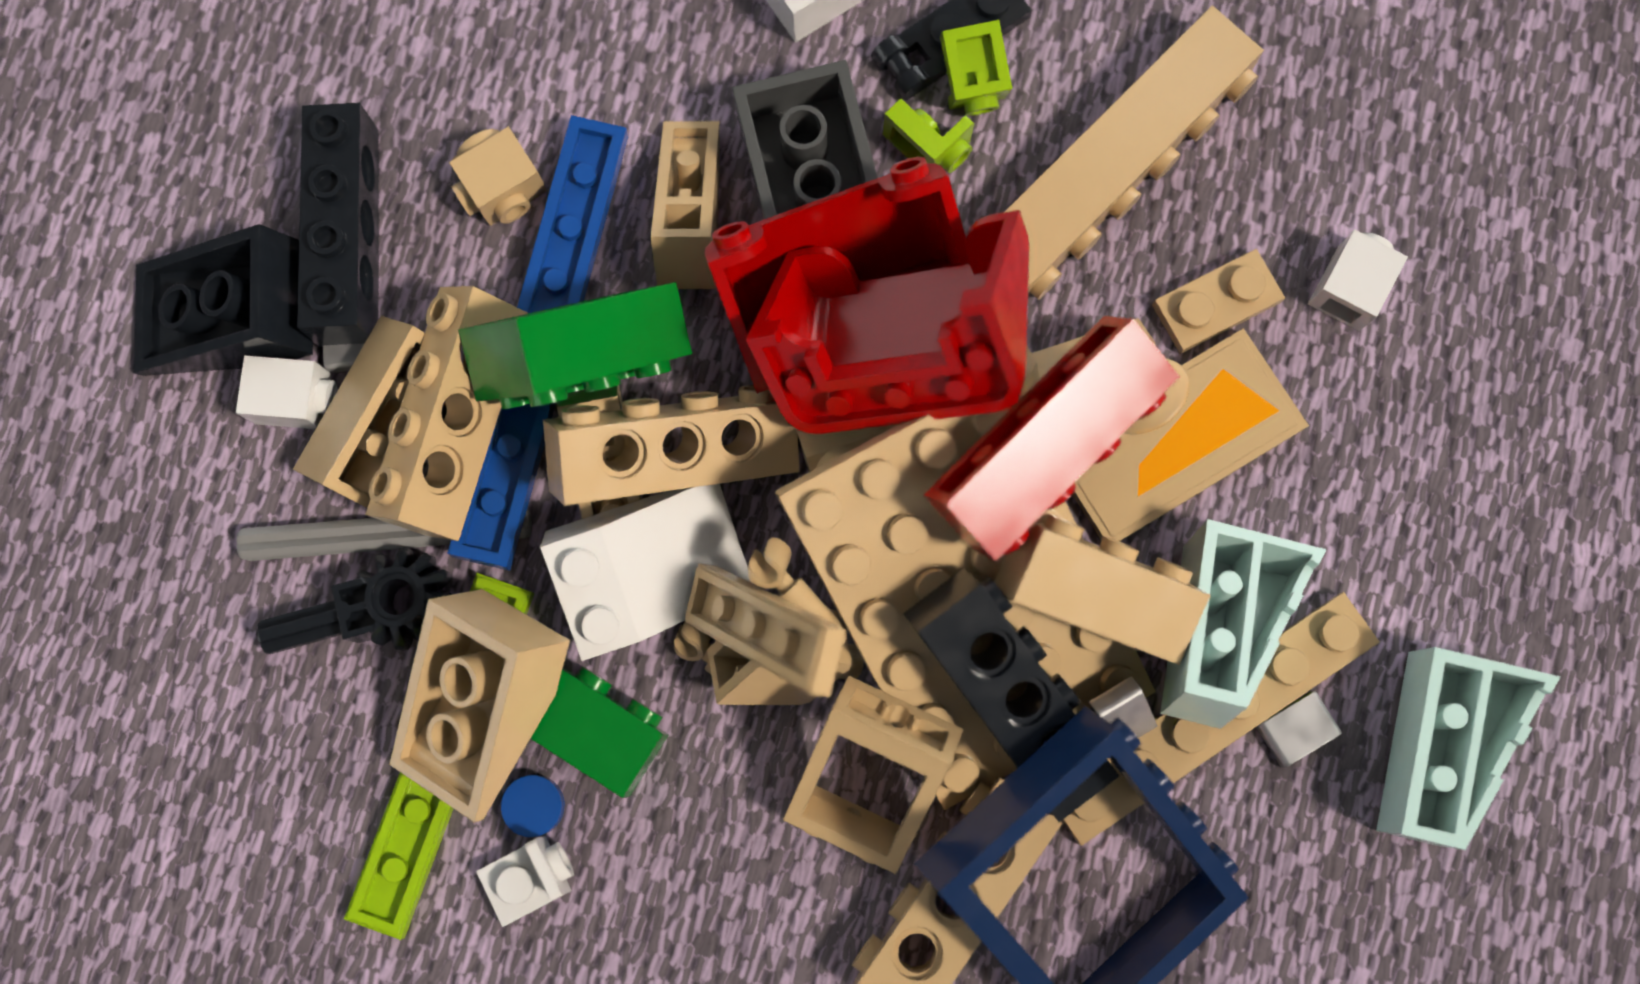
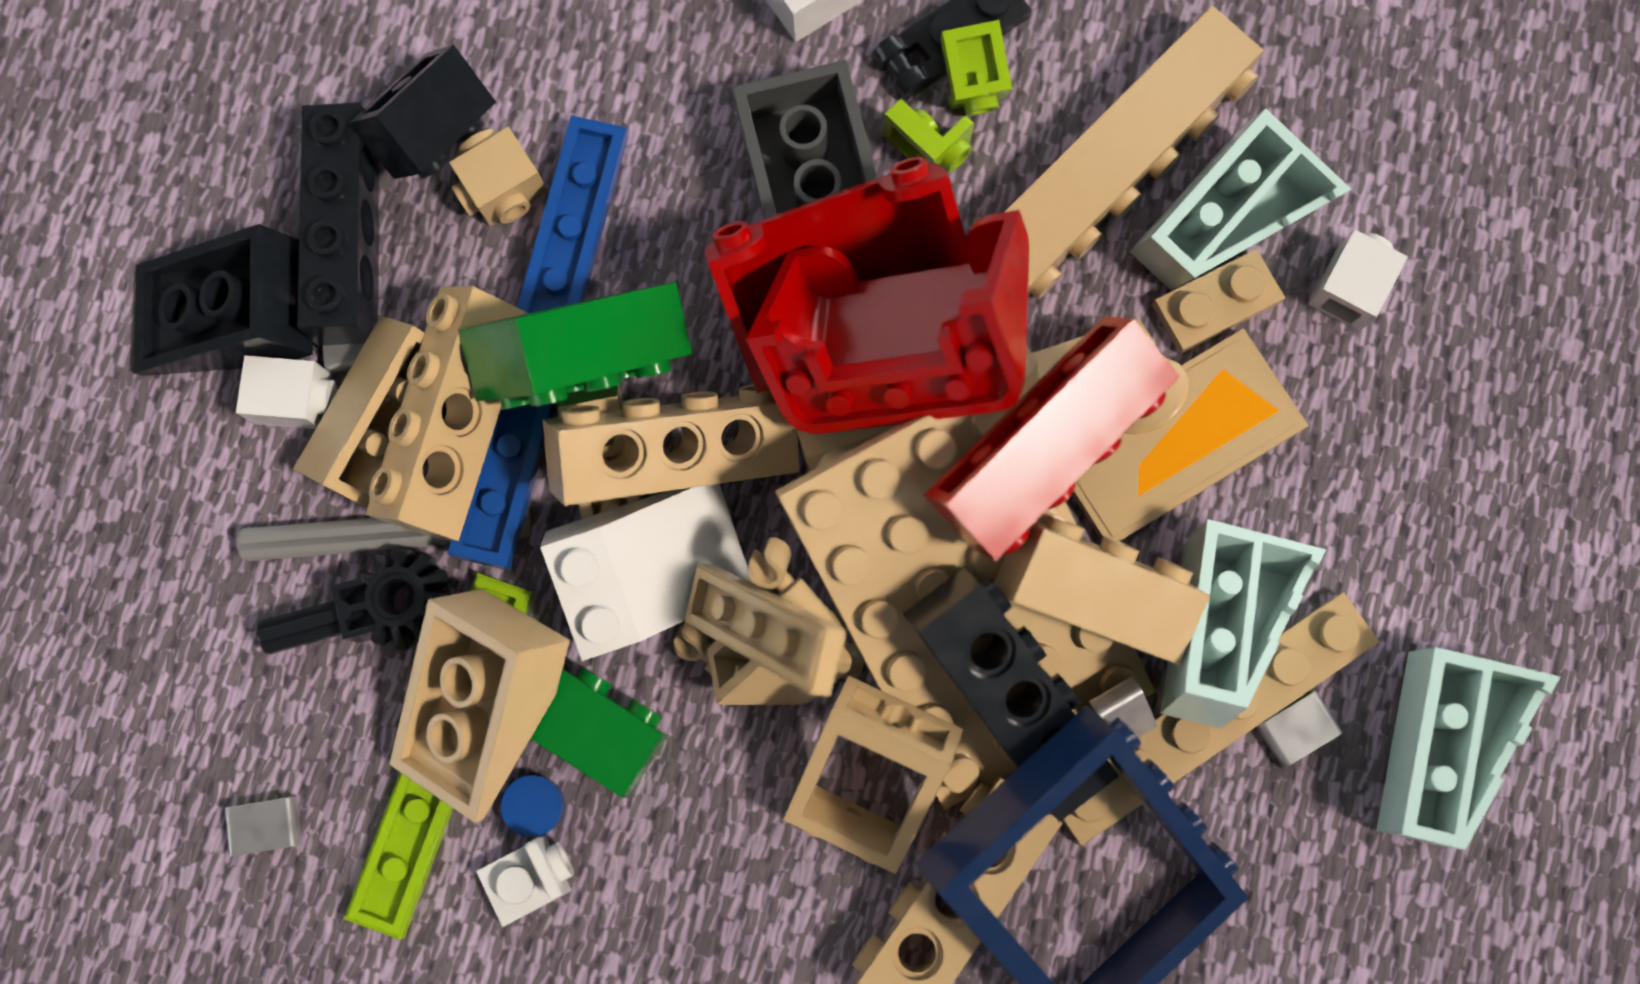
tan slope [651,121,720,289] -> none
none -> flat silver piece [225,797,302,857]
none -> black brick [349,45,496,179]
none -> light aqua wedge [1129,109,1352,291]

